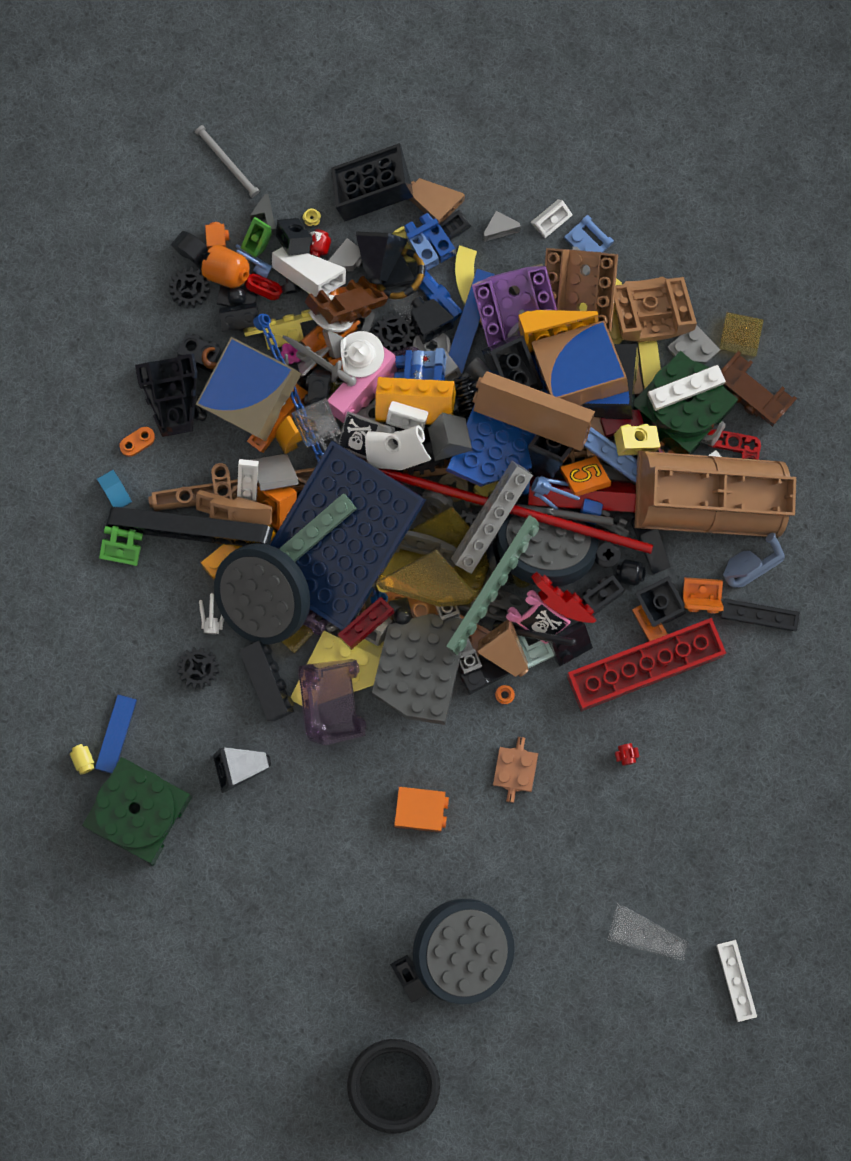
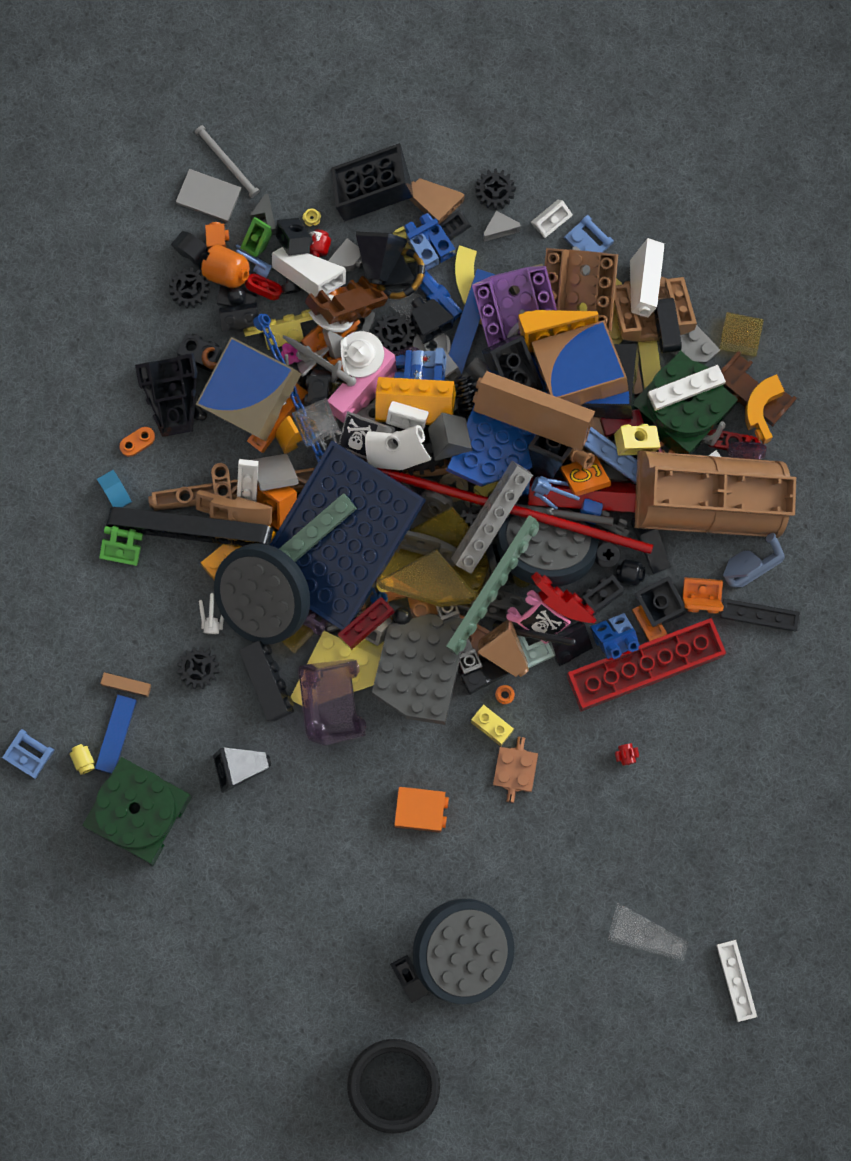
none -> medium blue plate [2,729,55,779]
none -> medium nougat piece [101,673,151,697]
none -> light grey tile [176,169,242,222]
none -> light yellow brick [471,704,514,746]
none -> black gear [475,168,516,210]
none -> medium nougat bush [569,449,595,469]
none -> blue hips [590,613,640,659]
none -> white slope [630,238,664,318]
none -> black beam [654,298,682,353]
none -> plate [728,442,767,460]
none -> light orange arch [745,374,785,445]

